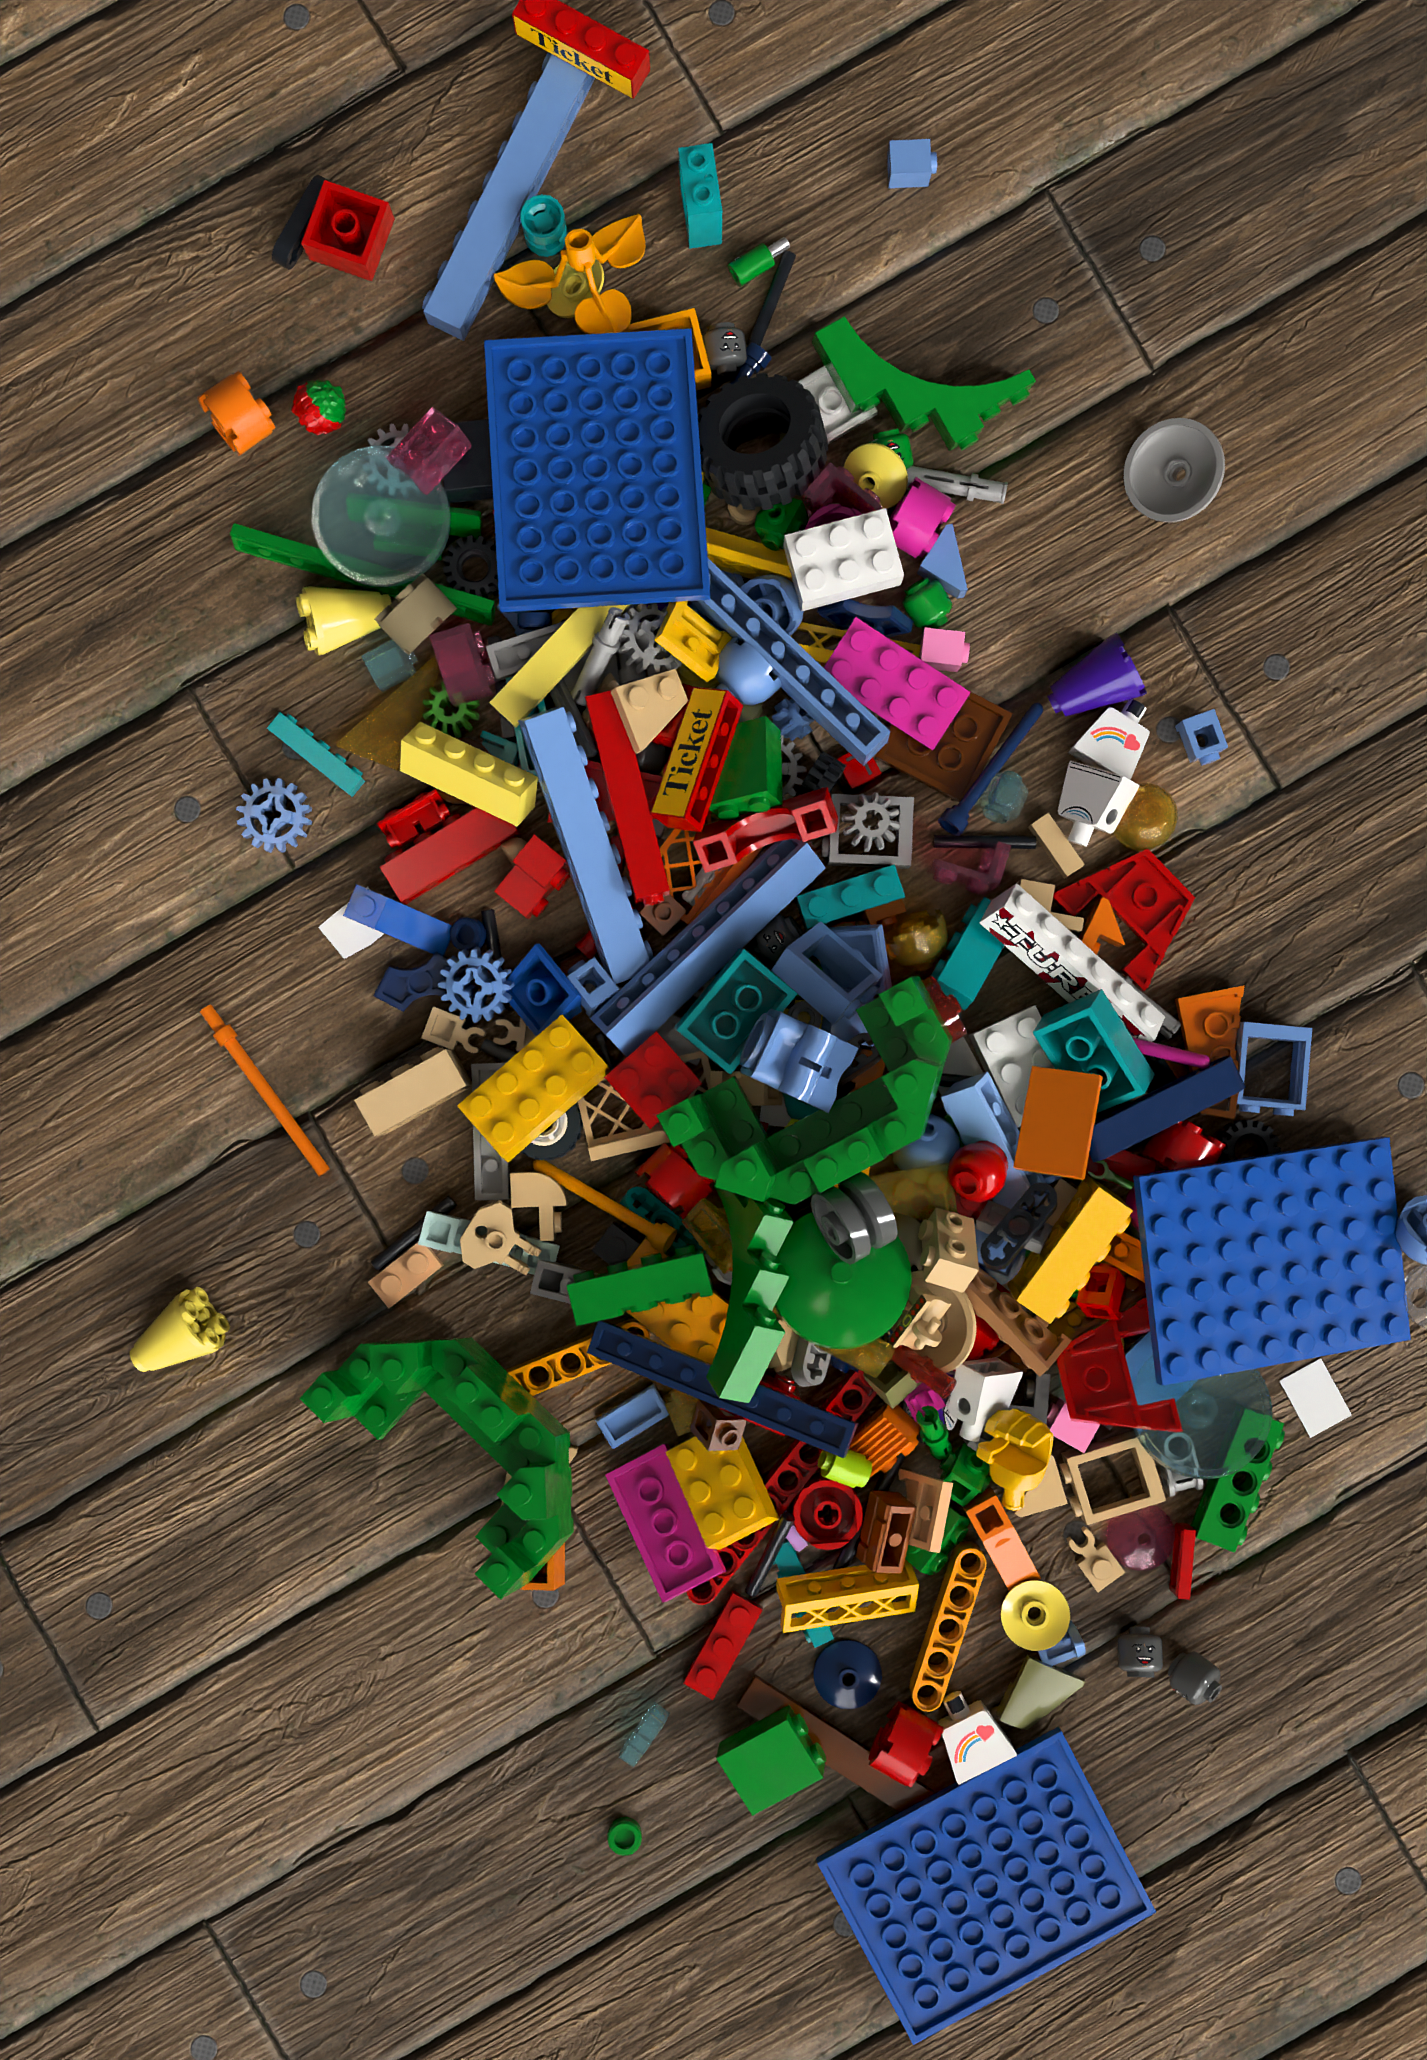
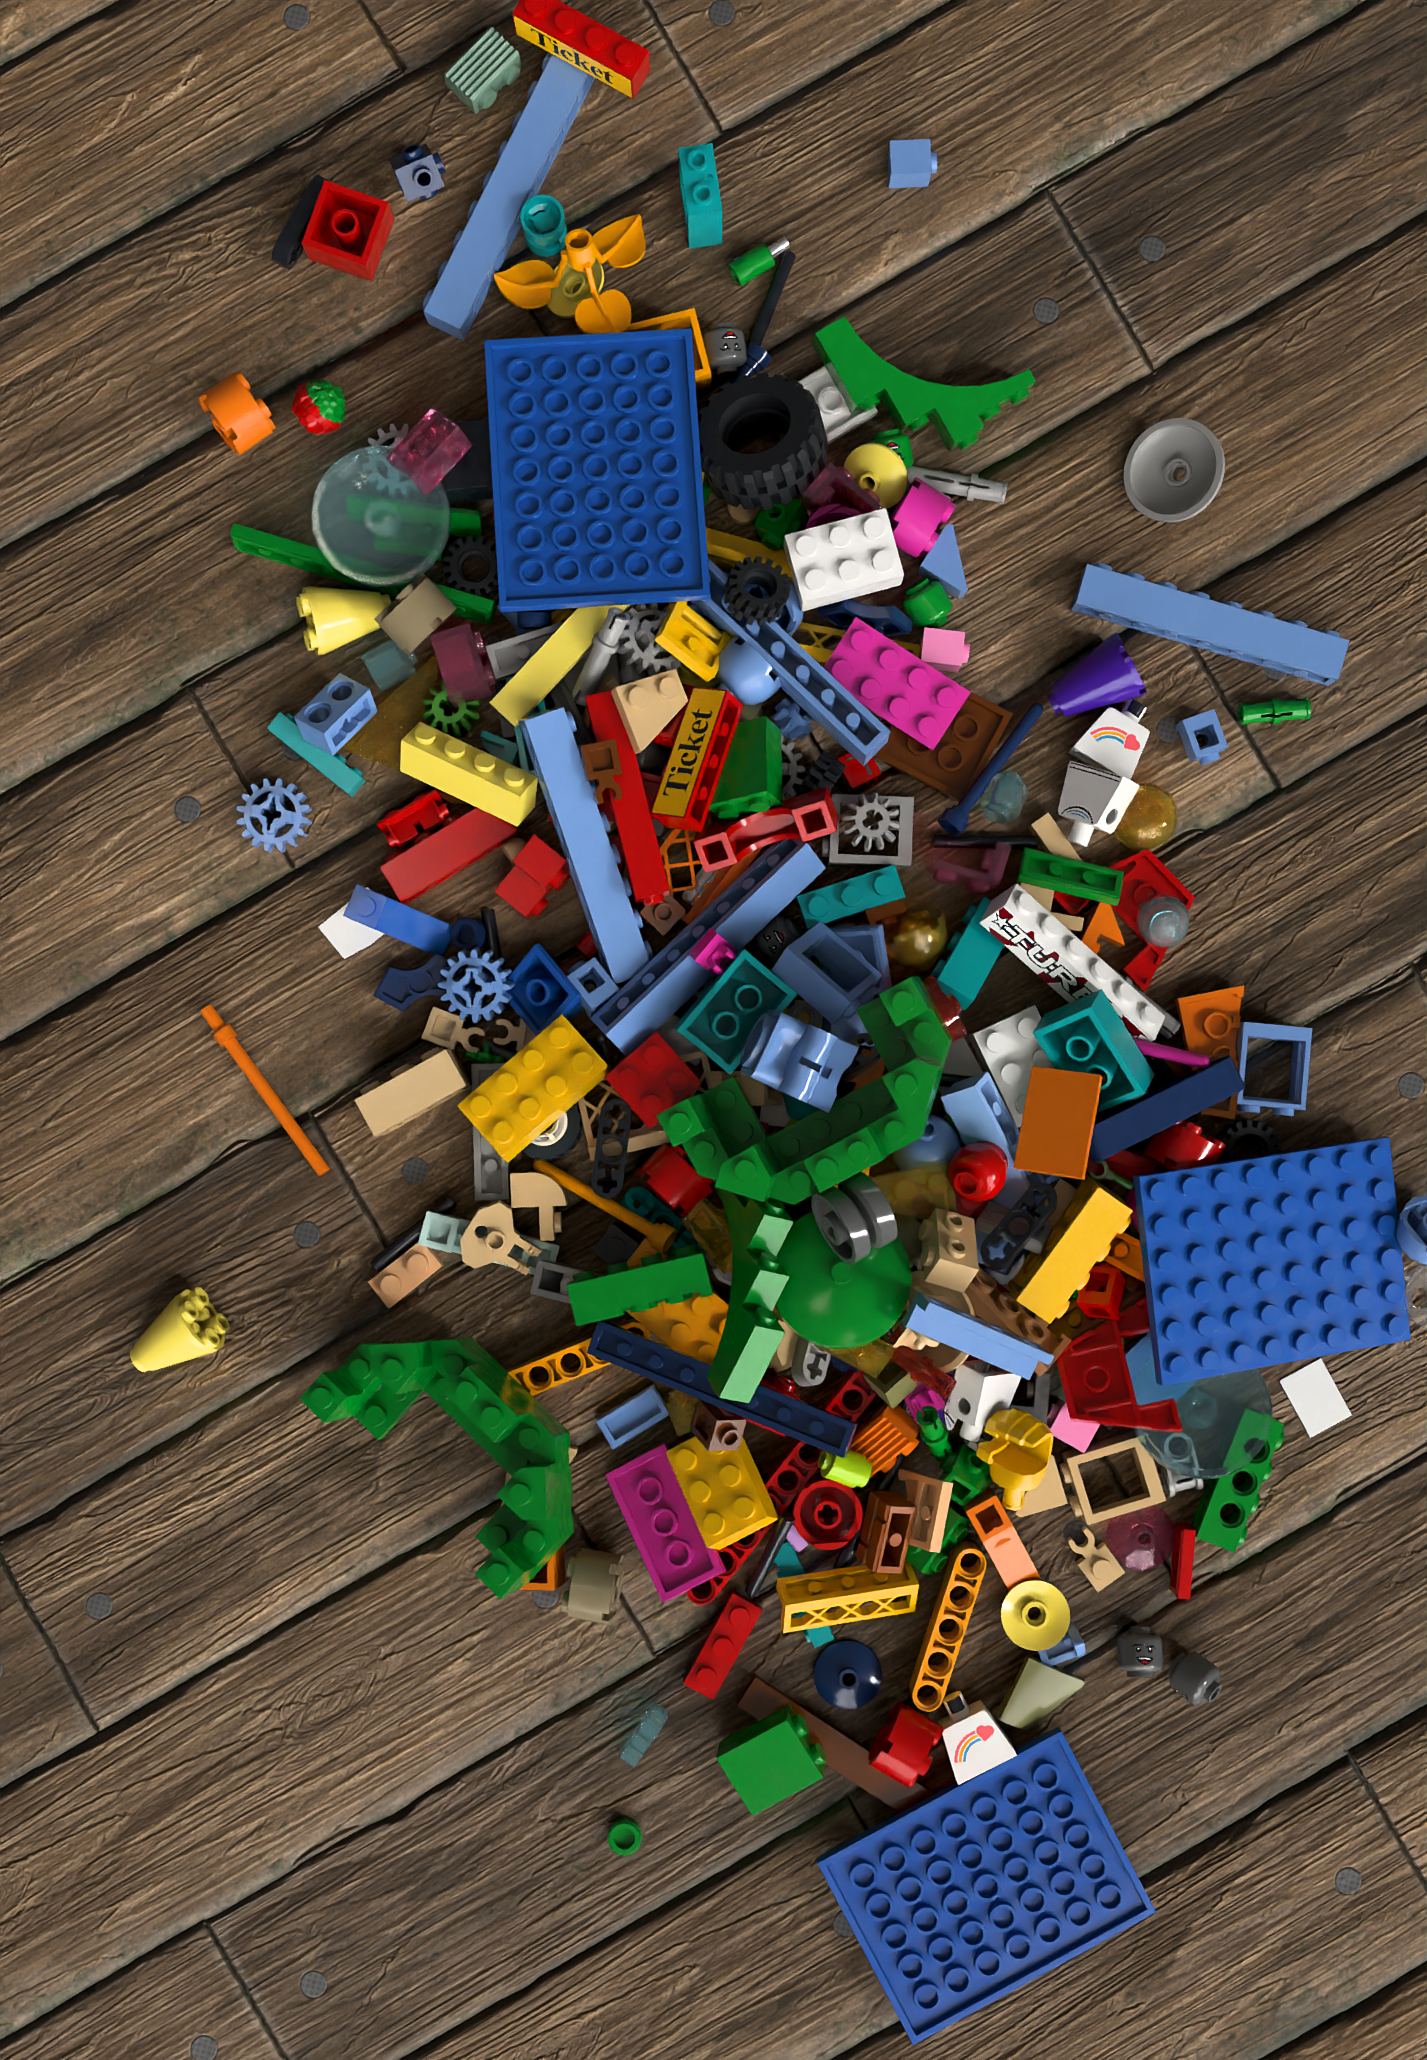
none -> medium blue brick [294,673,378,756]
none -> brick [389,143,446,202]
none -> sand green brick [443,26,522,114]
none -> green plant [465,1045,505,1064]
none -> dark tan brick [561,1547,624,1625]
none -> reddish brown plate [579,739,622,804]
none -> black beam [591,1098,632,1199]
none -> dark pink tile [688,928,738,977]
none -> black tyre [723,556,791,626]
none -> medium blue fence [902,1291,1054,1380]
none -> green tile [1017,847,1124,906]
none -> medium blue brick [1070,563,1350,686]
none -> clear light blue hair [1137,892,1190,948]
none -> green pin [1238,697,1311,725]

